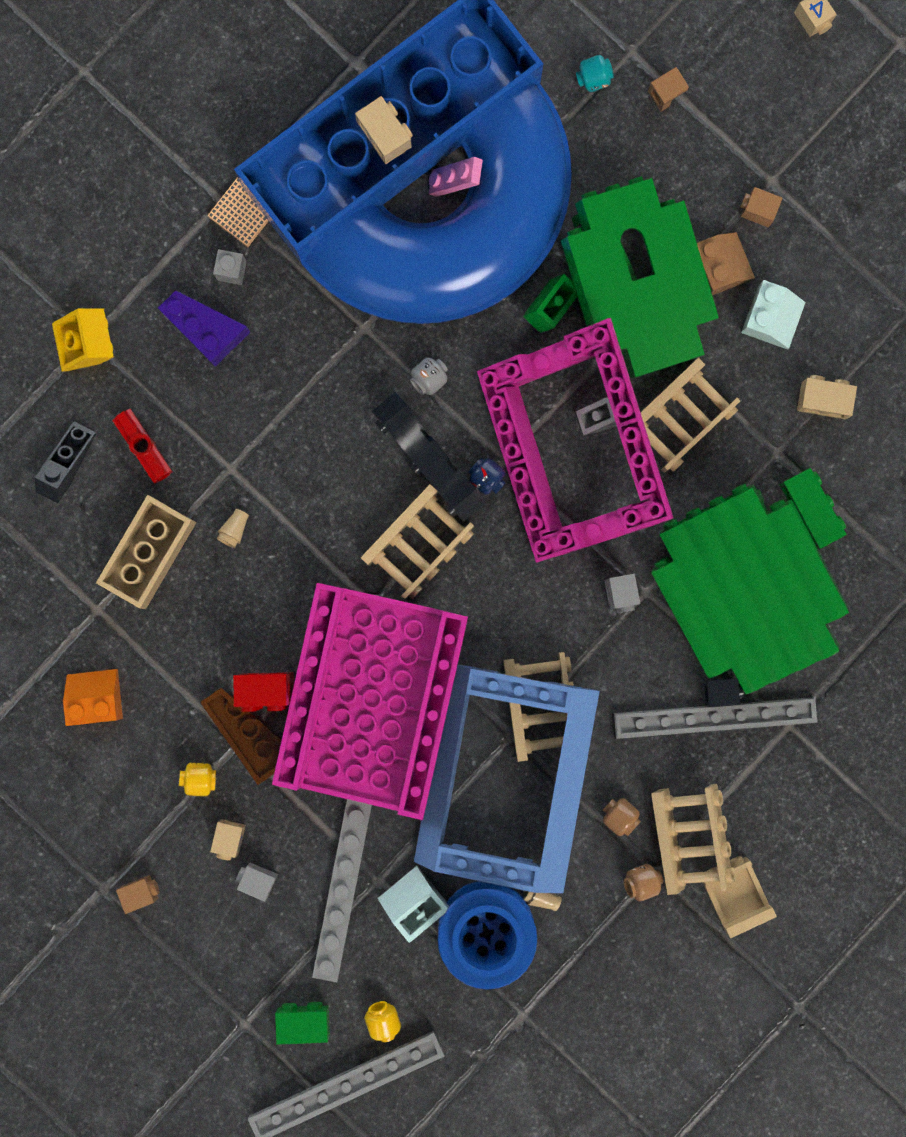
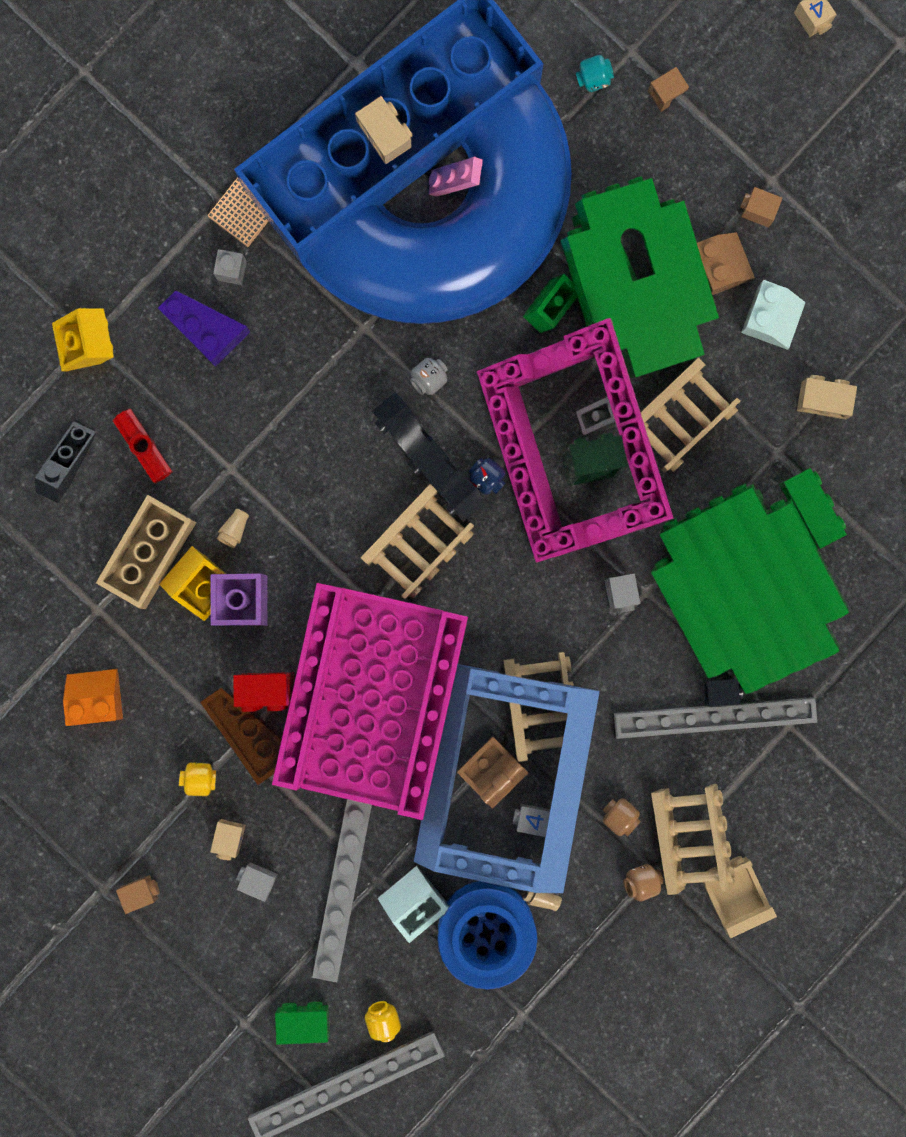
none -> yellow slope [159,546,226,621]
none -> medium lavender slope [211,574,268,626]
none -> medium nougat plate [457,736,528,809]
none -> light grey brick [512,804,550,837]
none -> clear green brick [562,432,628,486]

